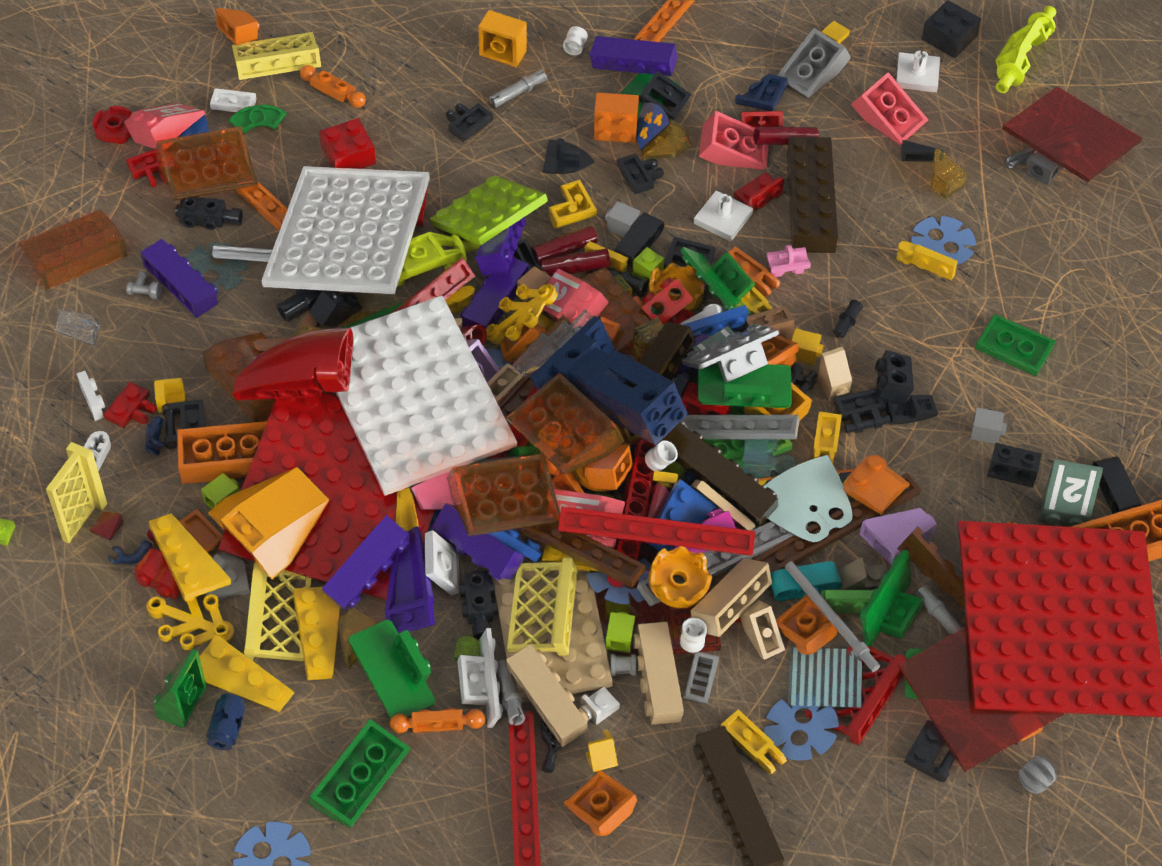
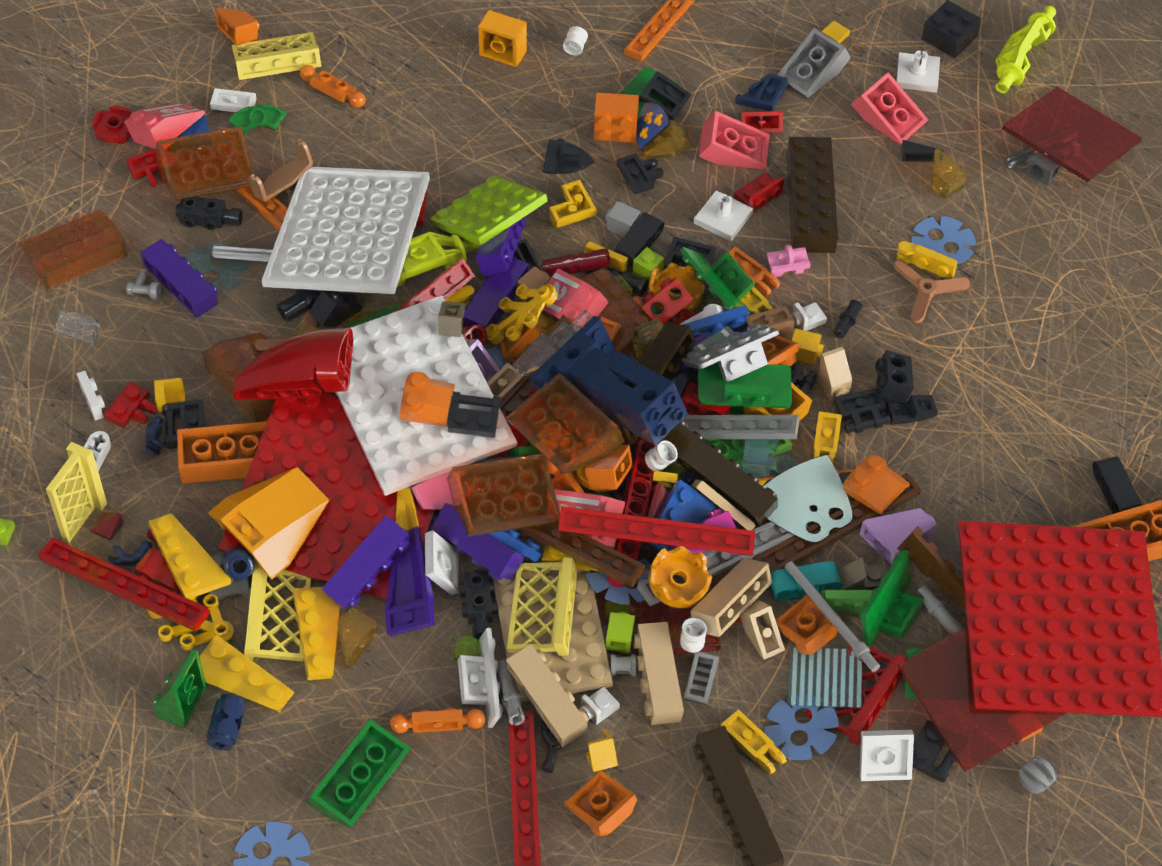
orange tile [179,509,223,553] -> none
lime brick [201,473,240,510] -> none
red brick [319,118,376,169] -> none
green bracket [348,620,436,719] -> none
black hinge [445,103,493,142] -> none
light grey pin [488,69,547,108] -> none
dark red axle [531,226,598,264] -> none
dark purple brick [589,36,678,76] -> none
dark red axle [753,126,819,146] -> none
light grey brick [970,408,1007,444] -> none
green tile [975,313,1056,376] -> none
black brick [987,443,1042,488] -> none
sand green slope [1039,459,1103,527] -> none
none -> red plate [38,537,210,632]
none -> dark blue head [223,546,255,580]
none -> medium nougat piece [249,139,313,202]
none -> orange slope [400,372,455,427]
none -> dark tan slope [438,301,465,337]
none -> black plate [448,391,501,438]
none -> white bracket [791,302,827,331]
none -> white tile [860,730,914,781]
none -> nougat piece [893,260,970,323]

